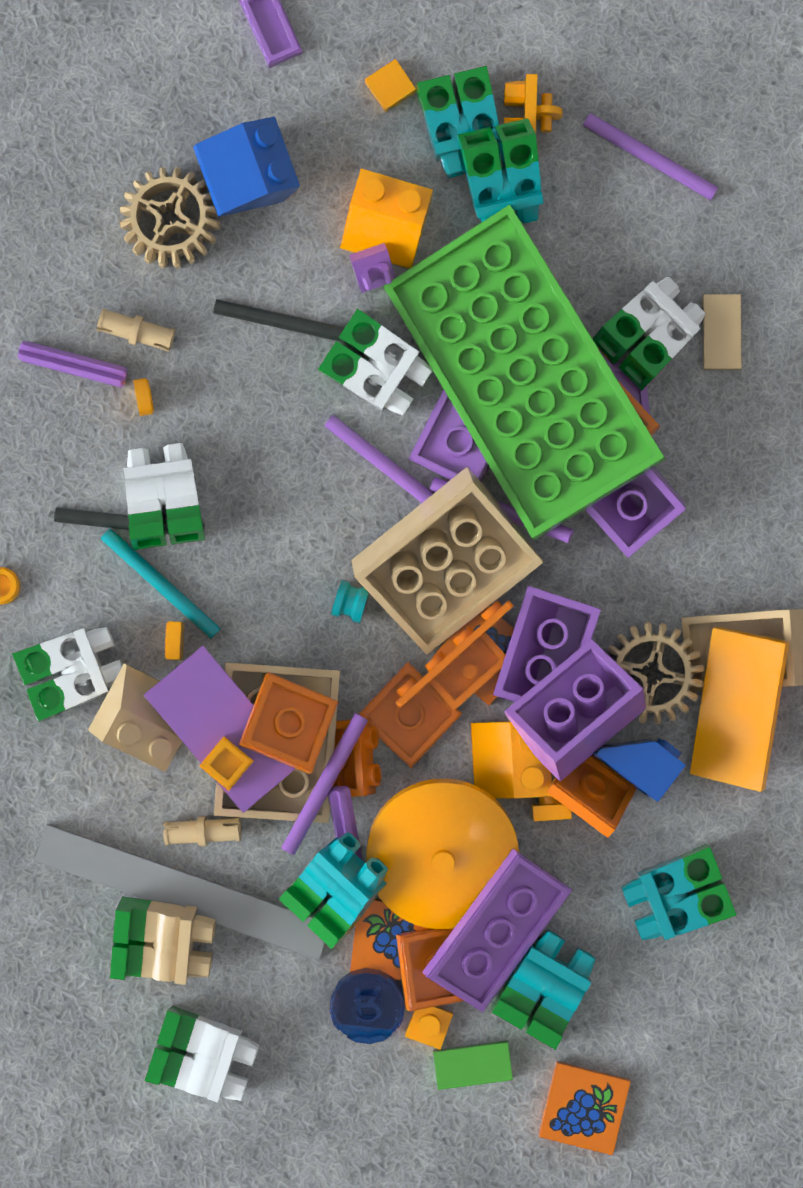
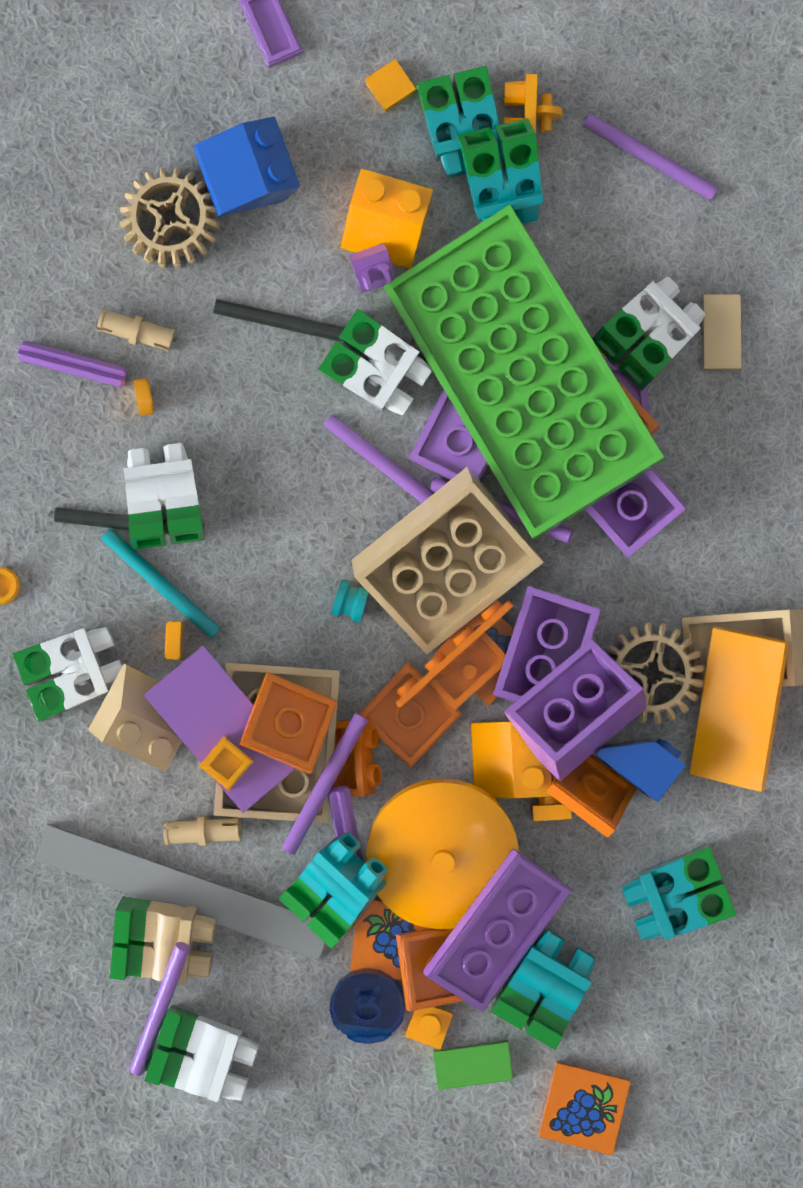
none -> medium lavender bar [130,942,190,1076]

